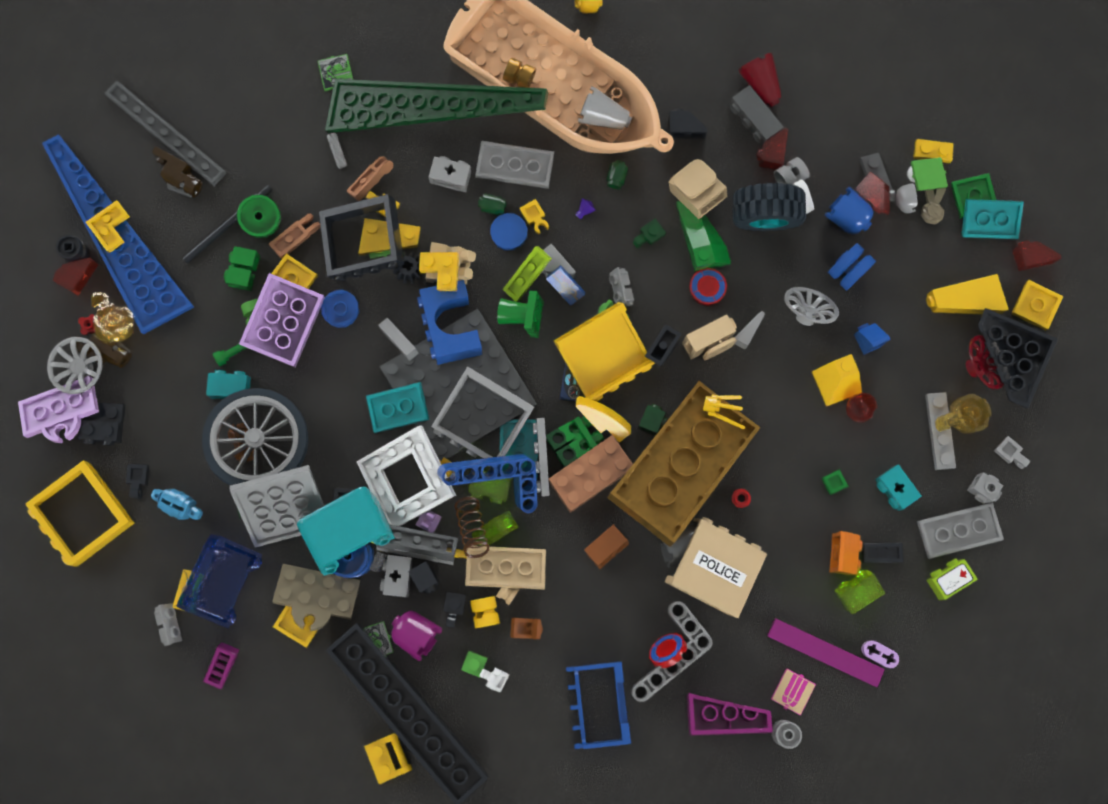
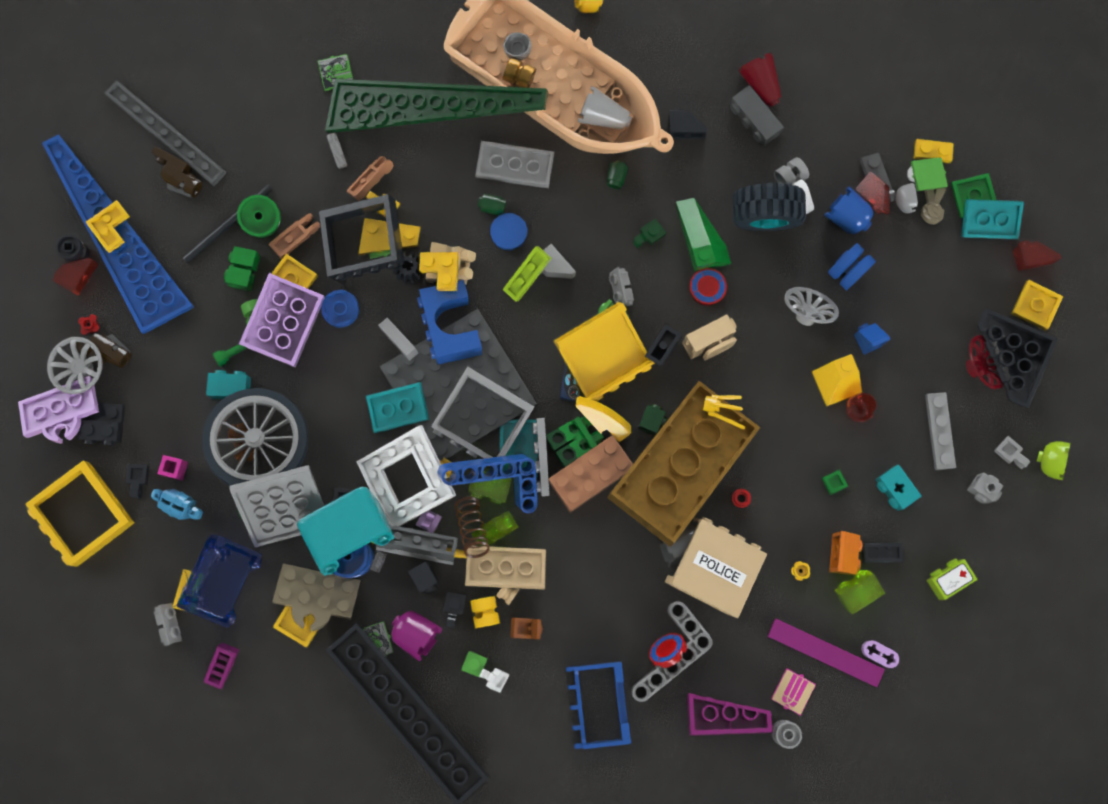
clear yellow piece [91,292,134,342] -> none
yellow plate [364,733,413,784] -> none
light grey brick [380,555,413,598] -> none
light grey brick [429,156,471,192] -> none
green plant [497,291,544,338] -> none
yellow plate [520,199,549,235] -> none
tile [546,265,585,306] -> none
dark purple rock [575,198,596,219] -> none
dark orange hinge [584,524,629,570] -> none
tan brick [669,159,727,219] -> none
light grey slope [735,311,765,349] -> none
clear red slope [756,128,788,170] -> none
light grey tile [917,502,1004,559] -> none
yellow slope [926,274,1009,314] -> none
clear yellow piece [935,394,992,434] -> none
none -> dark pink brick [157,455,188,481]
none -> light grey hair [503,32,532,60]
none -> yellow plate [791,561,810,581]
none -> lime cylinder [1037,441,1071,480]

